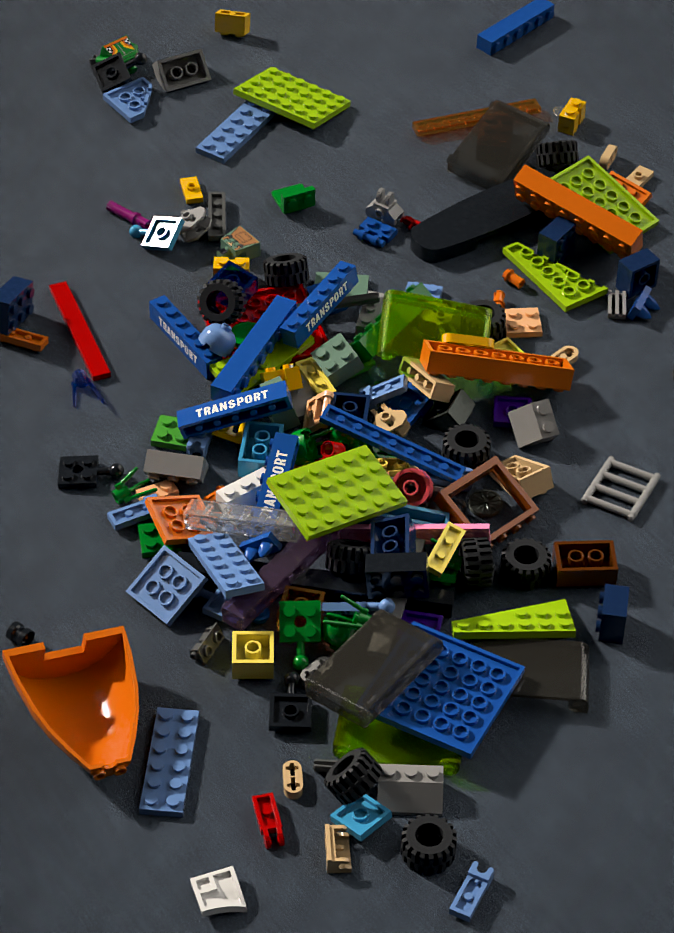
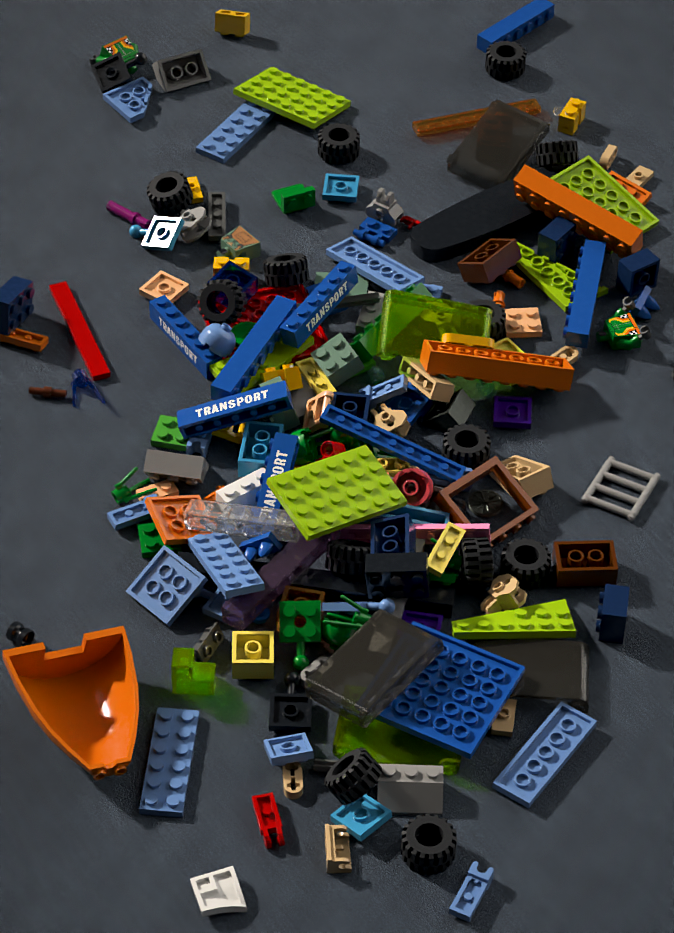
black plate [57,455,124,489] -> none
light grey slope [508,399,560,448] -> none
light grey tile [608,290,626,319] -> none
none -> copper bar [29,386,67,398]
none -> light nougat plate [139,270,189,303]
none -> black tyre [146,171,193,216]
none -> clear neon green brick [171,647,216,696]
none -> medium blue plate [263,732,314,766]
none -> black tyre [318,123,360,165]
none -> dark azure plate [322,173,359,202]
none -> medium blue plate [326,236,425,296]
none -> reddish brown brick [457,238,522,284]
none -> tan hinge [480,574,527,614]
none -> black tyre [485,41,526,80]
none -> tan plate [491,699,517,737]
none -> medium blue plate [492,701,597,808]
none -> blue brick [563,239,607,348]
none -> torso [596,296,652,350]

